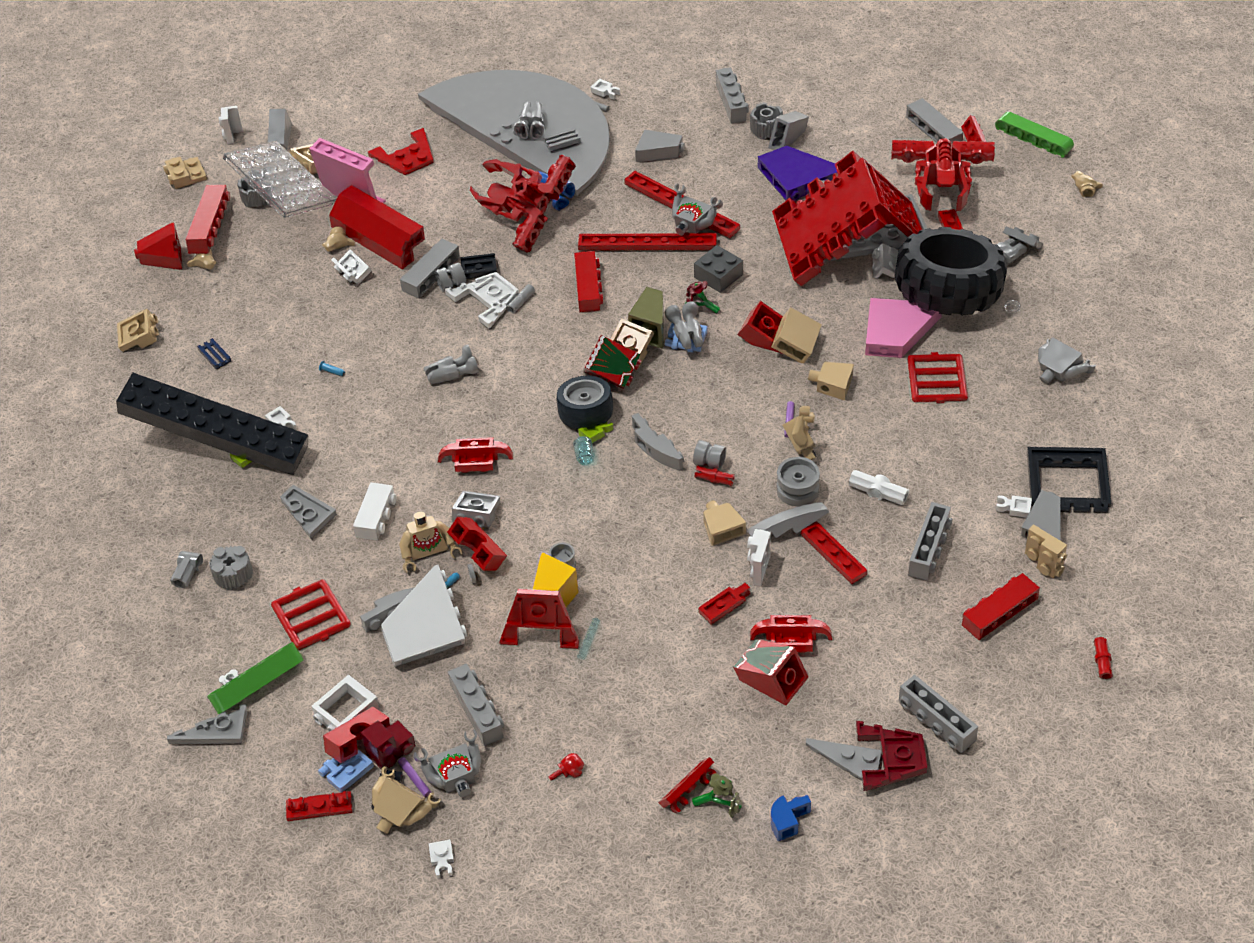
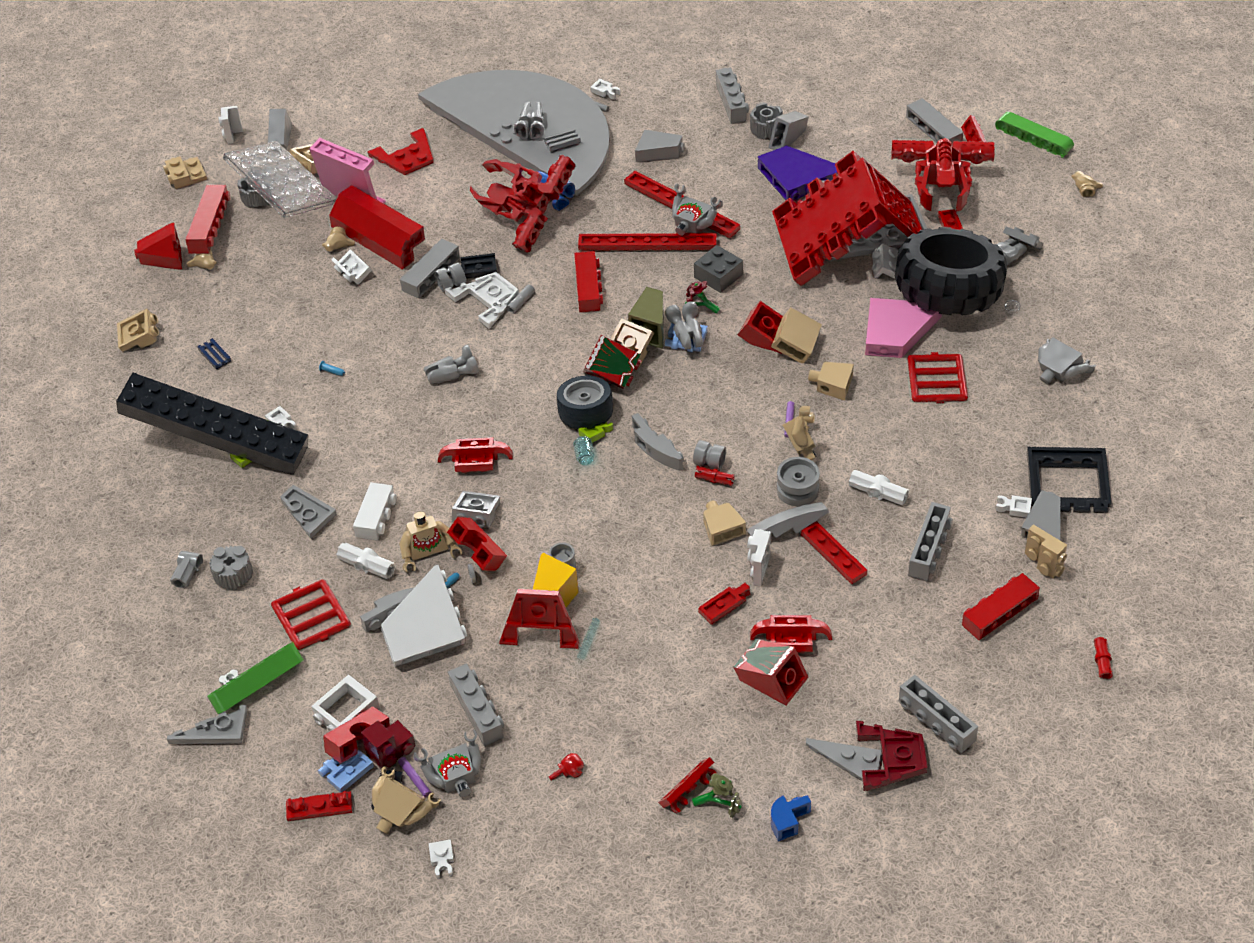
none -> white piece [336,543,396,579]

